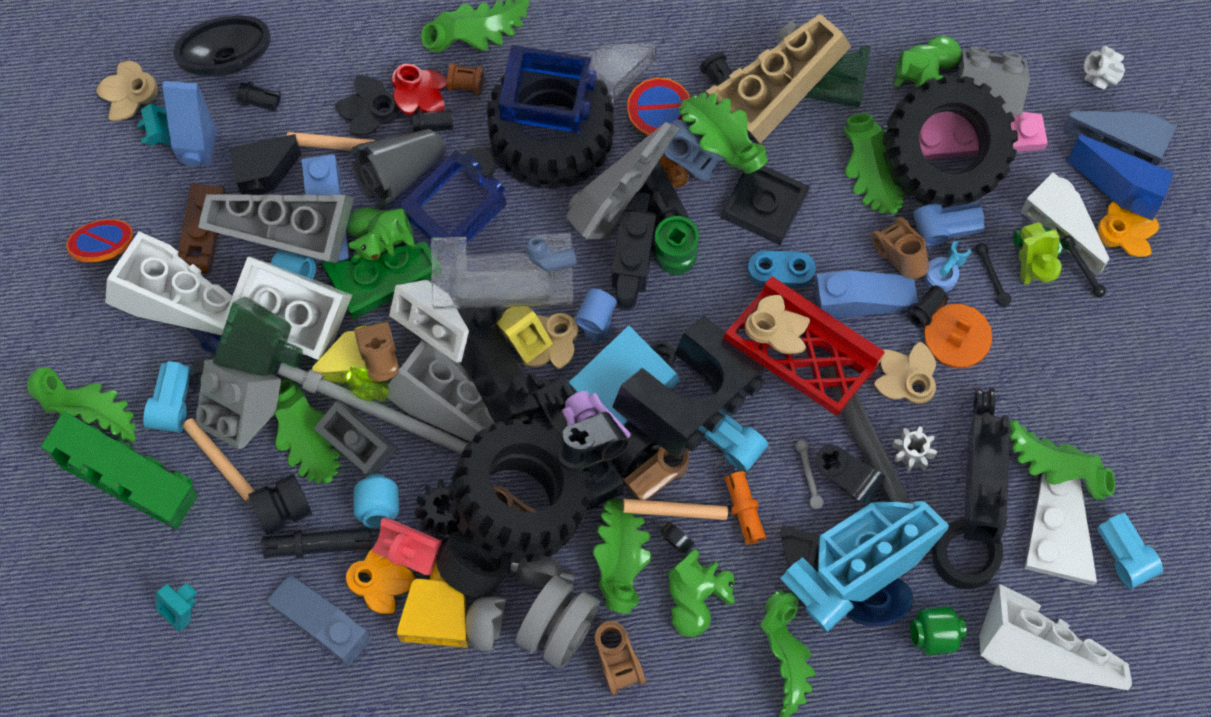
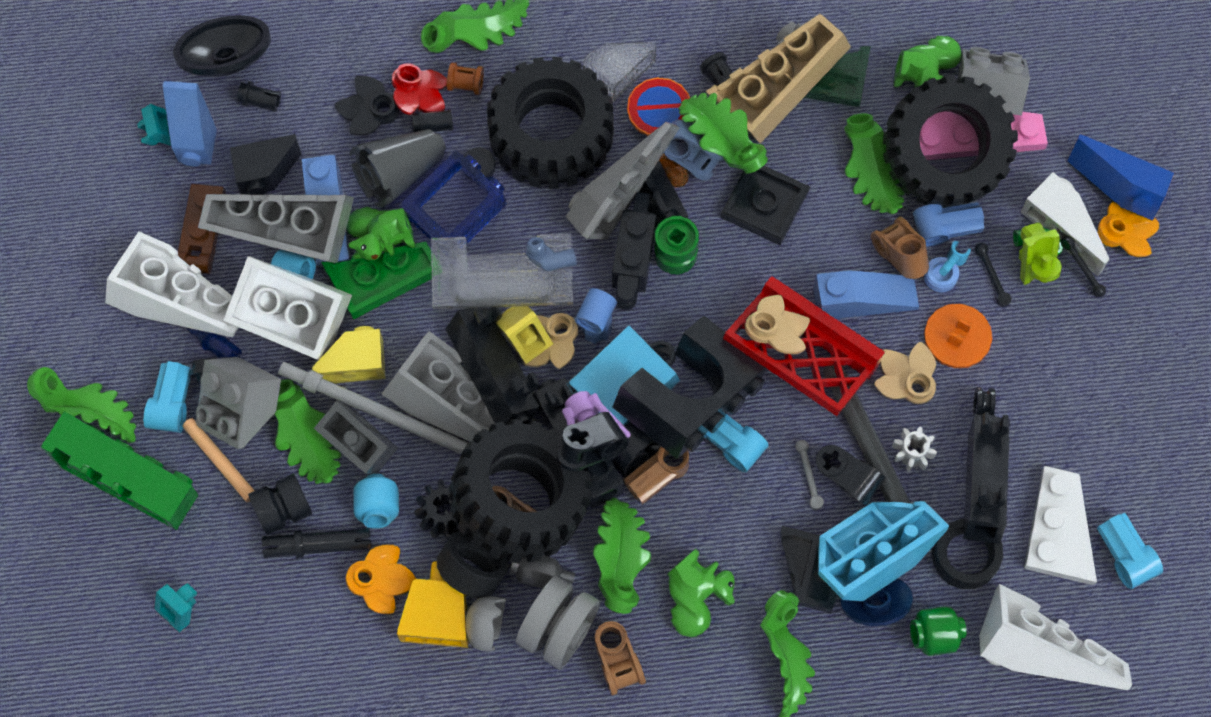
piece [66,219,134,262] -> none
tan plate [96,61,158,121] -> none
clear green torso [213,296,303,375] -> none
sand blue slope [266,574,371,668] -> none
light nougat bar [287,132,375,151] -> none
clear neon green plate [346,366,390,402] -> none
medium nougat piece [354,321,399,381] -> none
coral hips [372,517,442,576] -> none
white slope [389,280,469,363] -> none
clear blue window [498,45,597,133] -> none
light nougat bar [622,499,728,520] -> none
black tile [660,521,695,554] -> none
orange pin [723,471,767,545] -> none
dark azure plate [747,251,816,288] -> none
medium azure piece [780,557,854,632] -> none
black pin [907,285,949,328] -> none
bright green plant [1010,420,1115,500] -> none
sand blue slope [1063,111,1177,166] -> none
white gear [1083,46,1125,90] -> none

